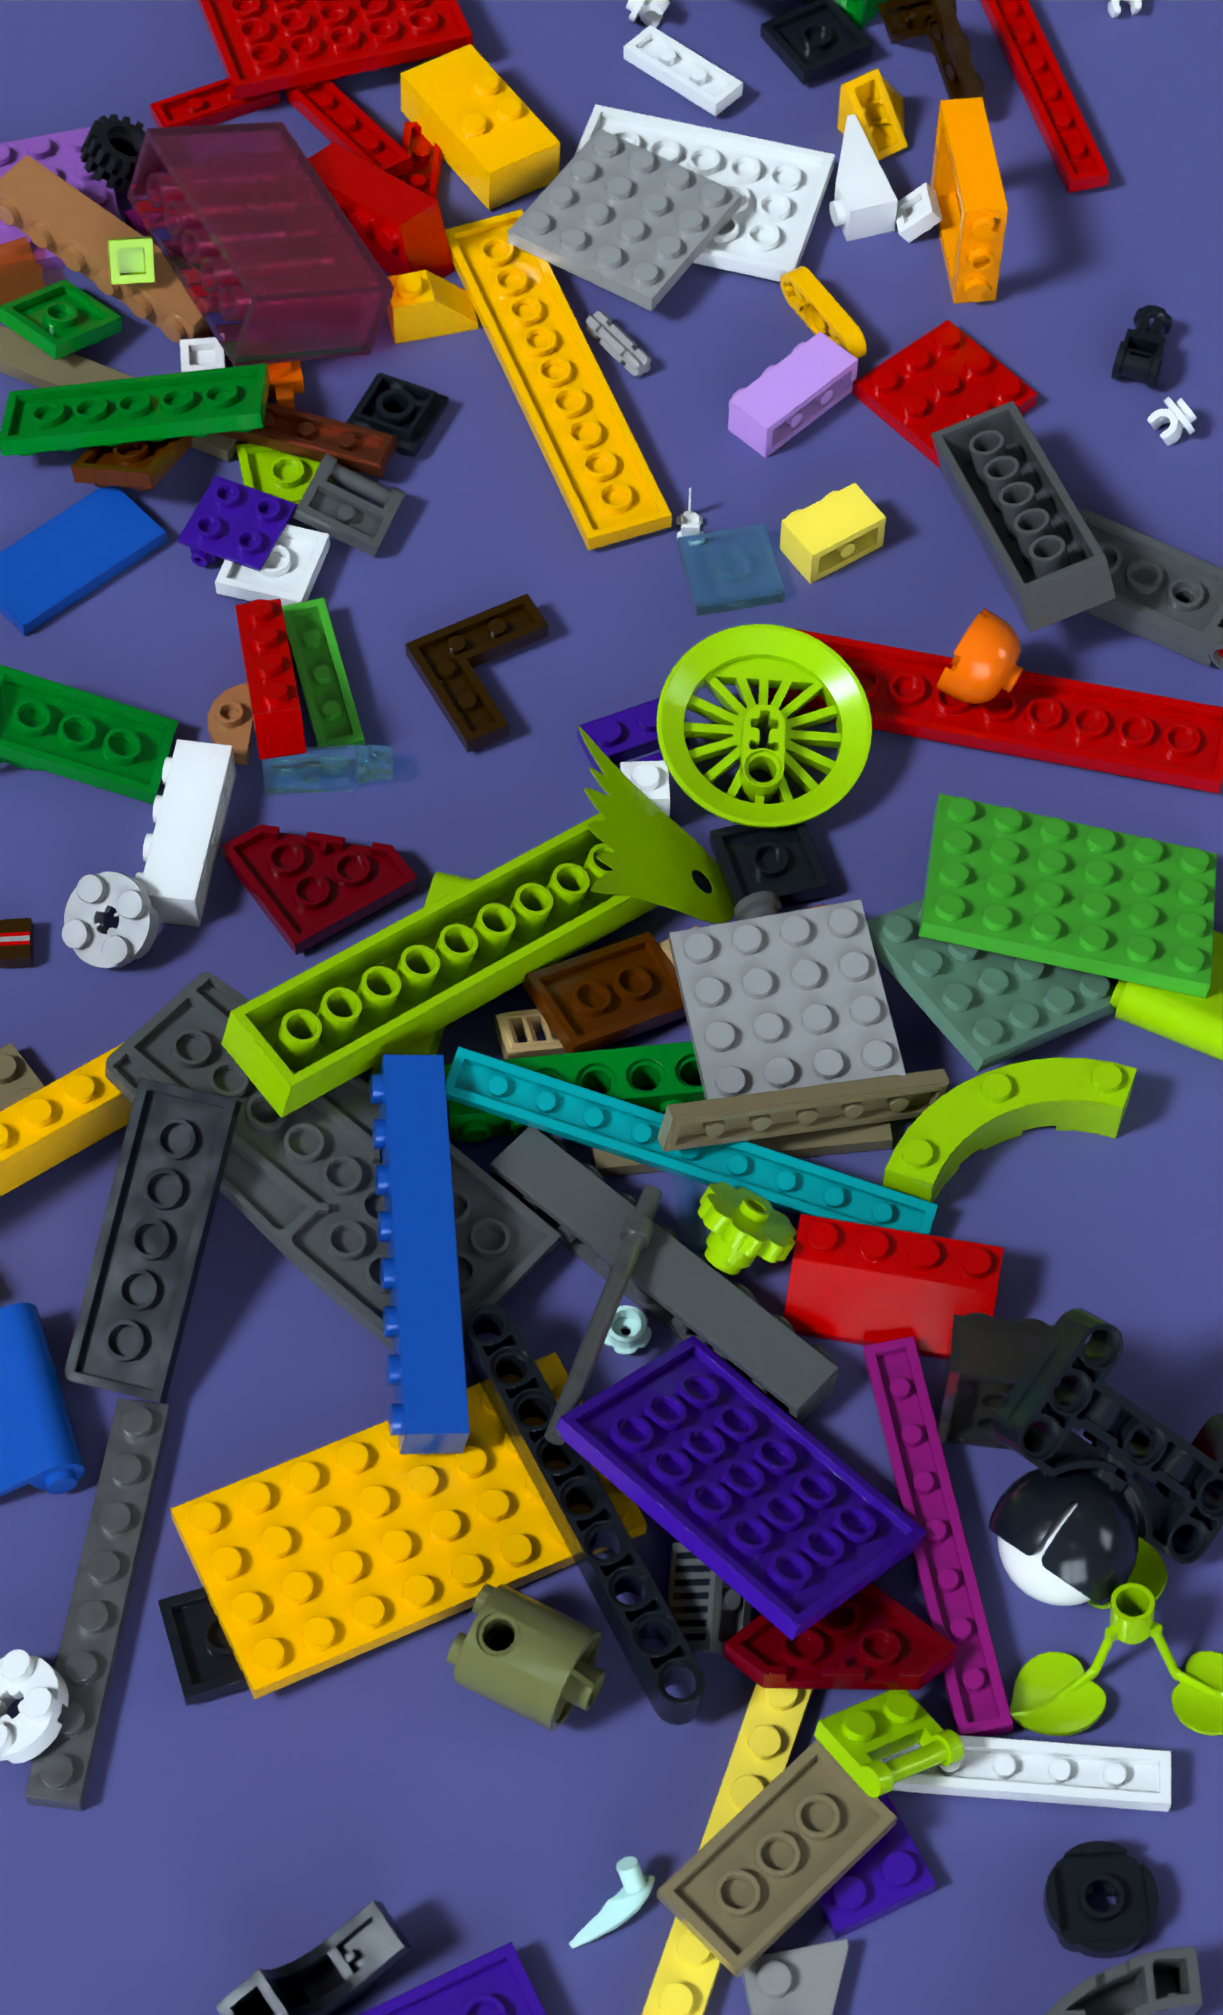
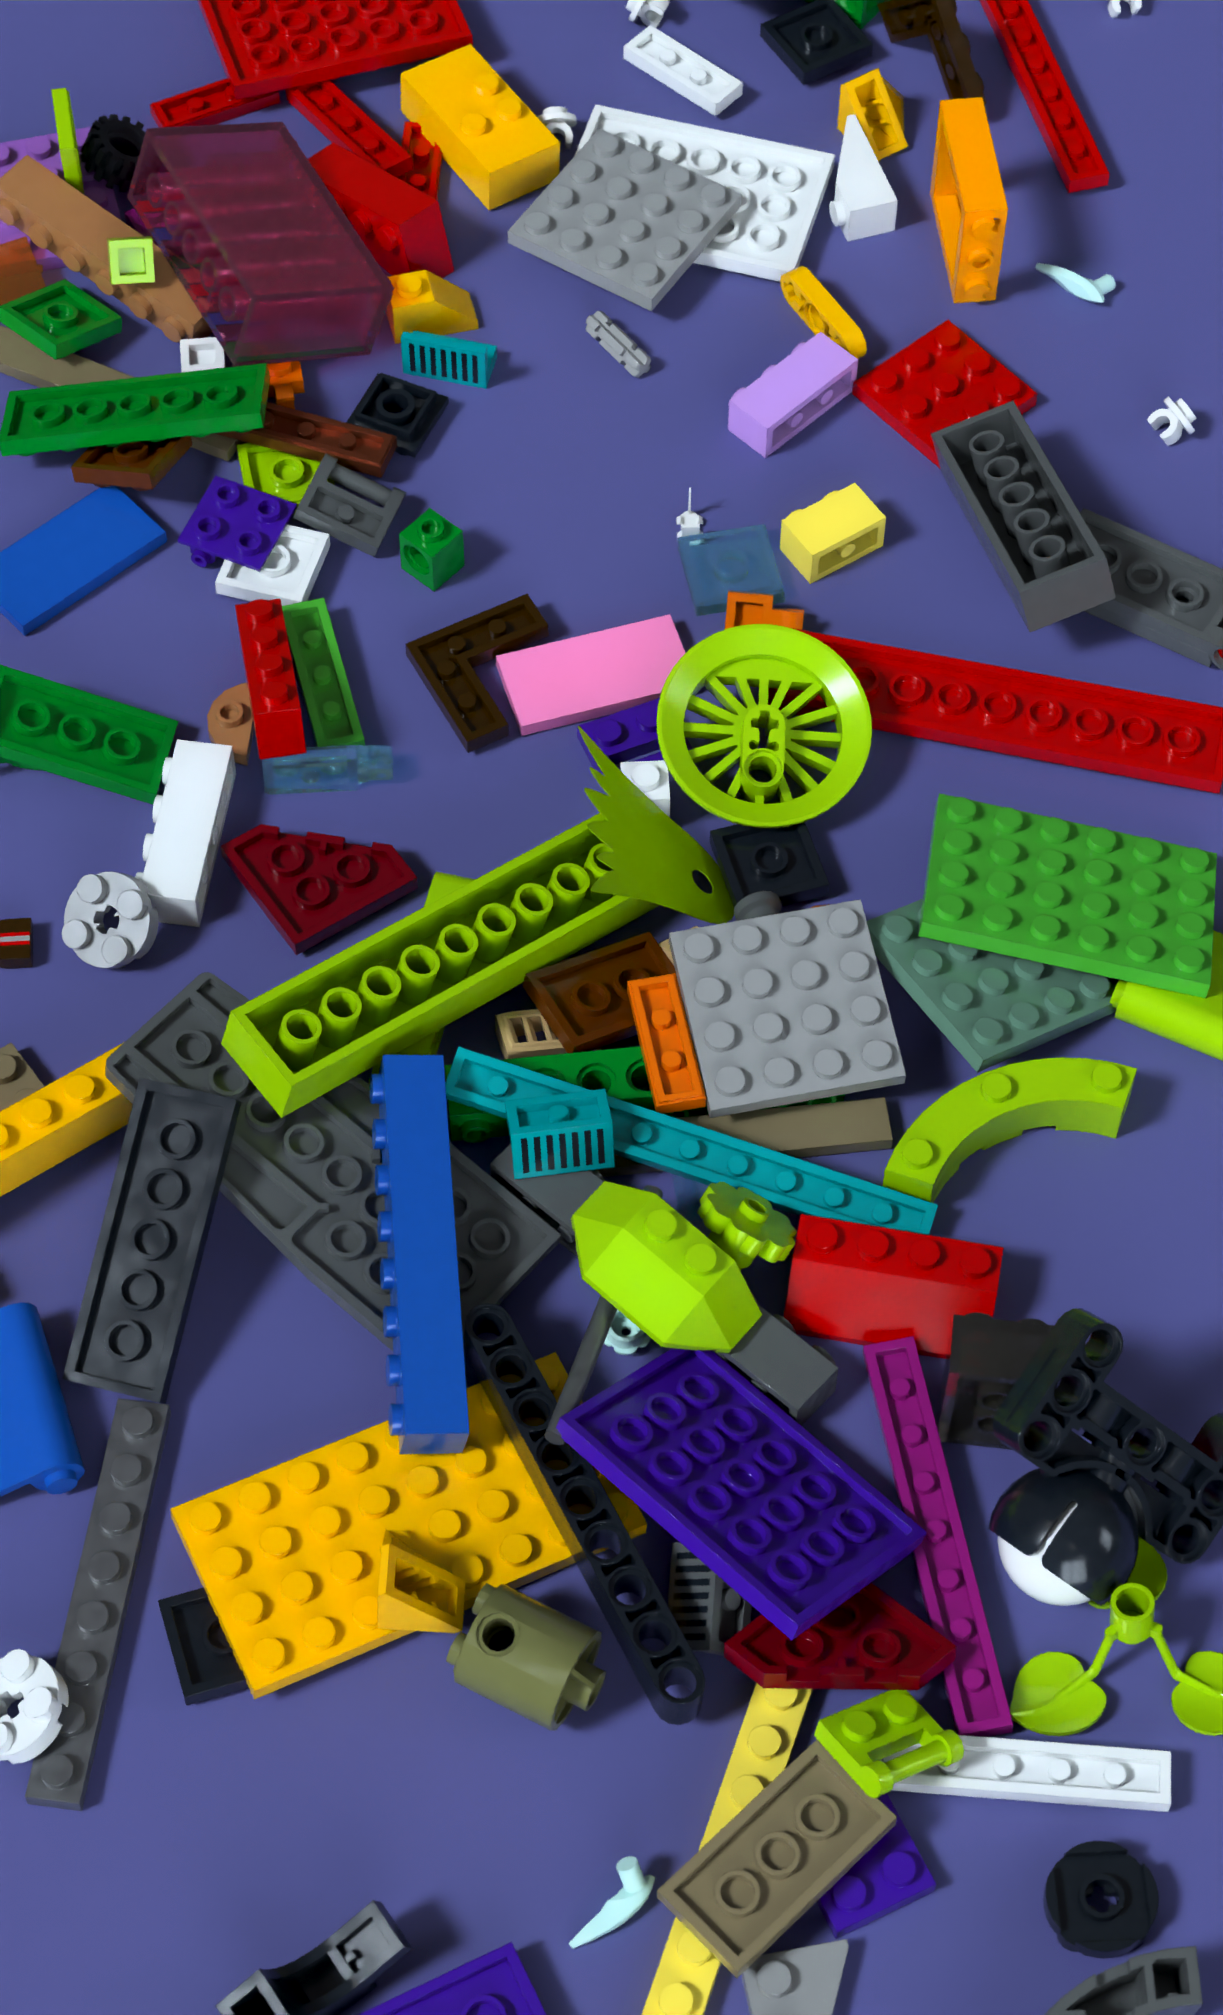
yellow plate [445,209,672,551] -> none
dark tan tile [657,1068,950,1152] -> none
white plate [896,182,942,243] -> none
orange cylinder [937,608,1024,704] -> none
black connector [1111,305,1172,389] -> none
none -> lime tile [51,88,85,195]
none -> yellow slope [378,1530,466,1633]
none -> green brick [399,508,465,591]
none -> teal panel [401,330,497,389]
none -> bright pink tile [496,614,686,736]
none -> teal panel [505,1089,615,1179]
none -> white plate [537,106,577,149]
none -> lime wedge [571,1181,762,1354]
none -> orange tile [627,973,706,1114]
none -> orange plate [725,590,804,630]
none -> light aqua bar [1035,263,1116,303]

